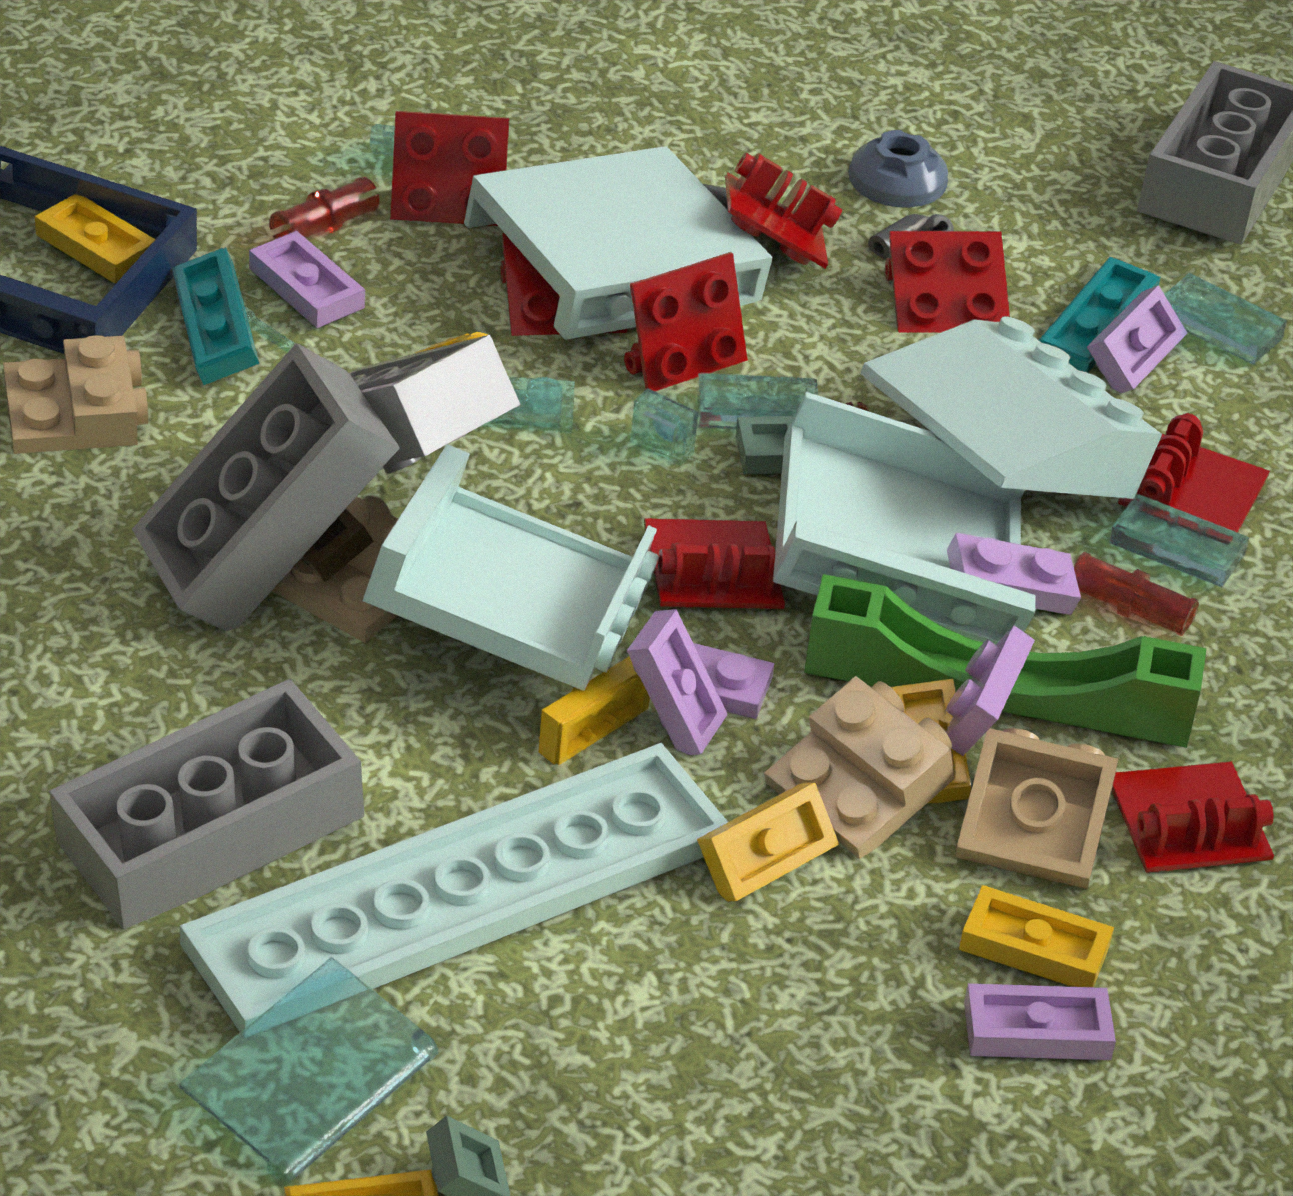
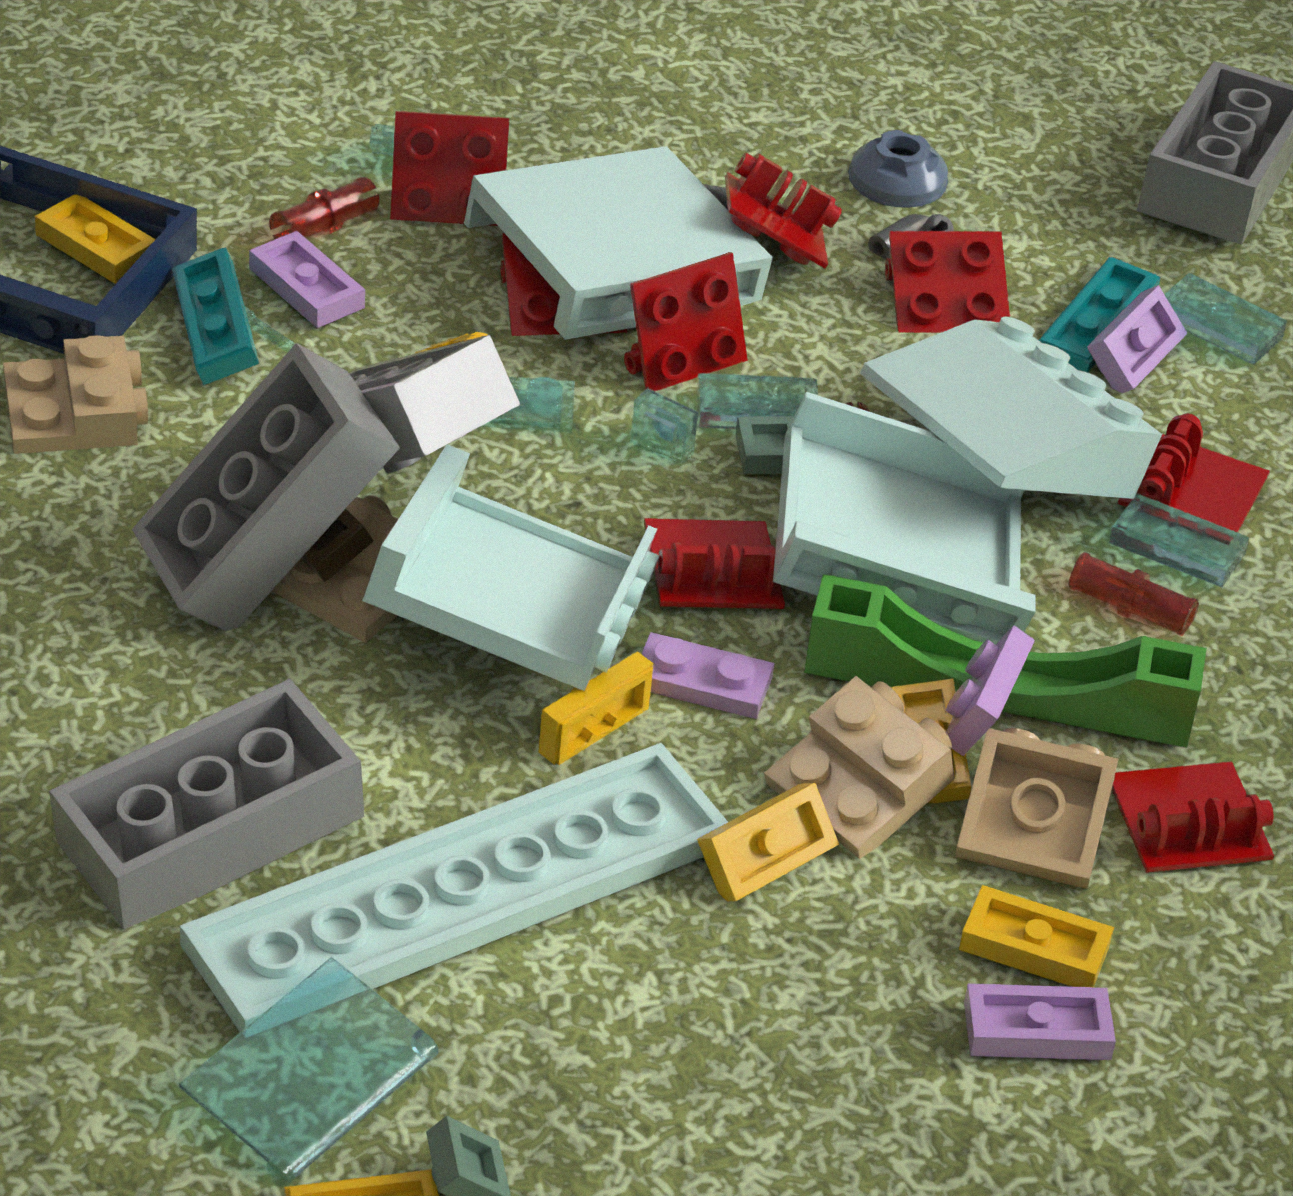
lavender plate [627,609,728,755] -> none
lavender plate [947,533,1081,615] -> none

